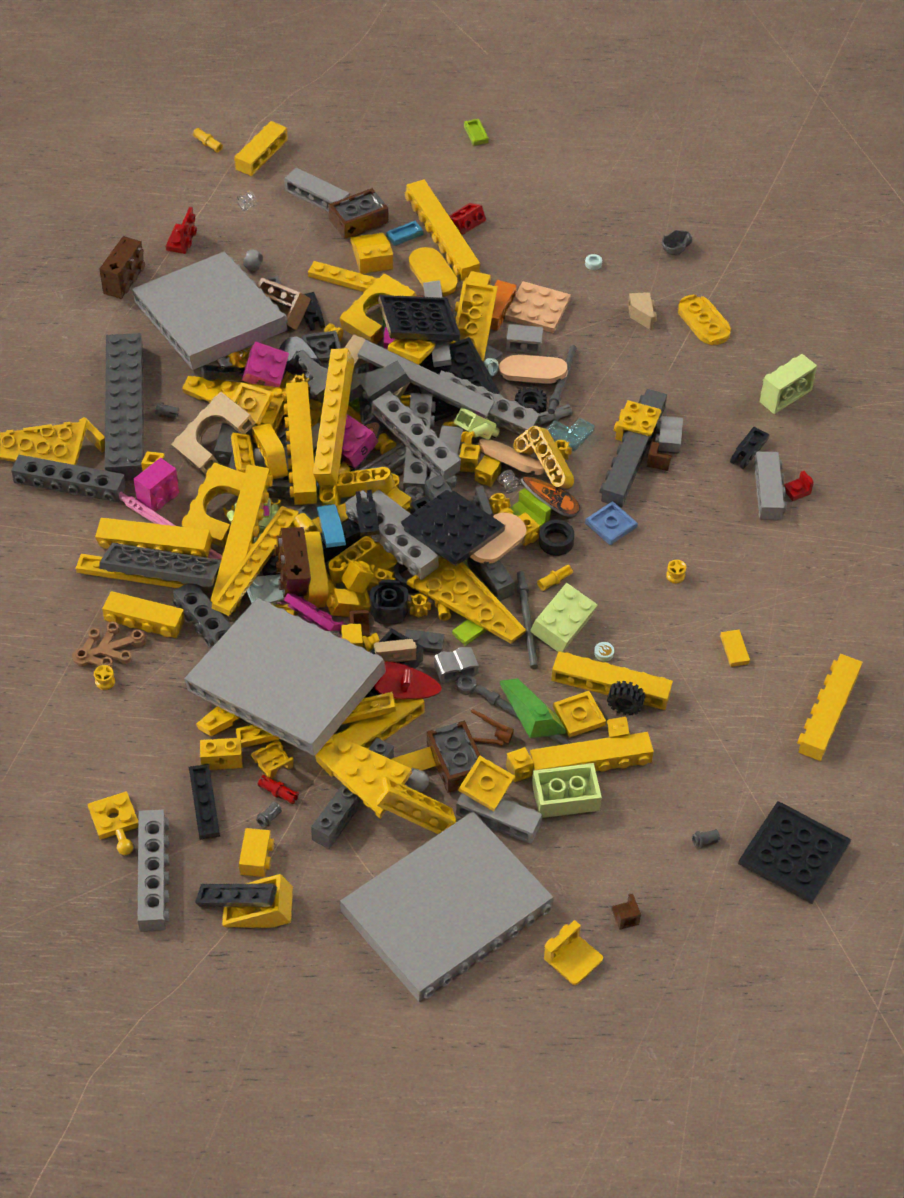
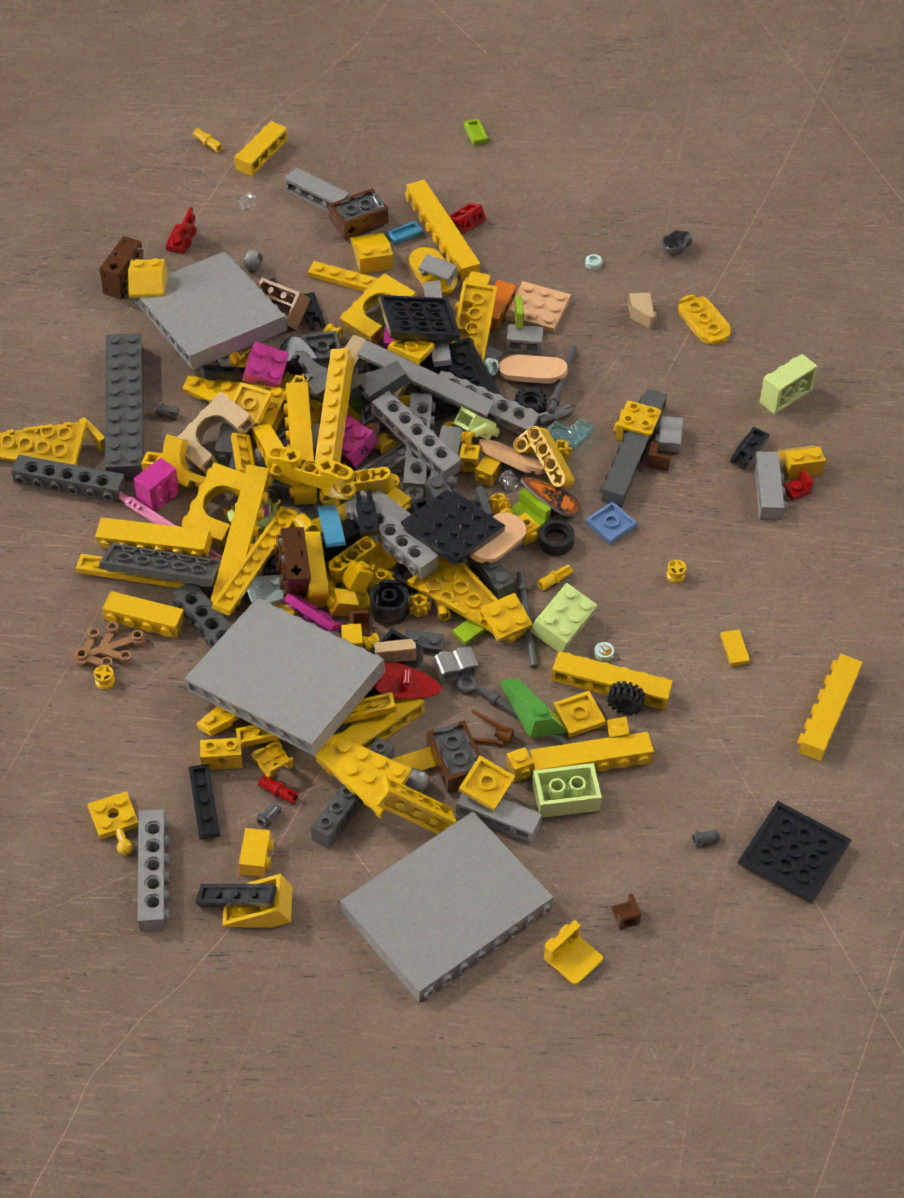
none -> yellow slope [128,258,168,298]
none -> yellow arch [163,434,206,488]
none -> yellow piece [265,446,357,500]
none -> light grey hinge [418,254,458,286]
none -> yellow plate [480,593,533,642]
none -> lime tile [514,296,524,329]
none -> yellow slope [778,446,826,479]

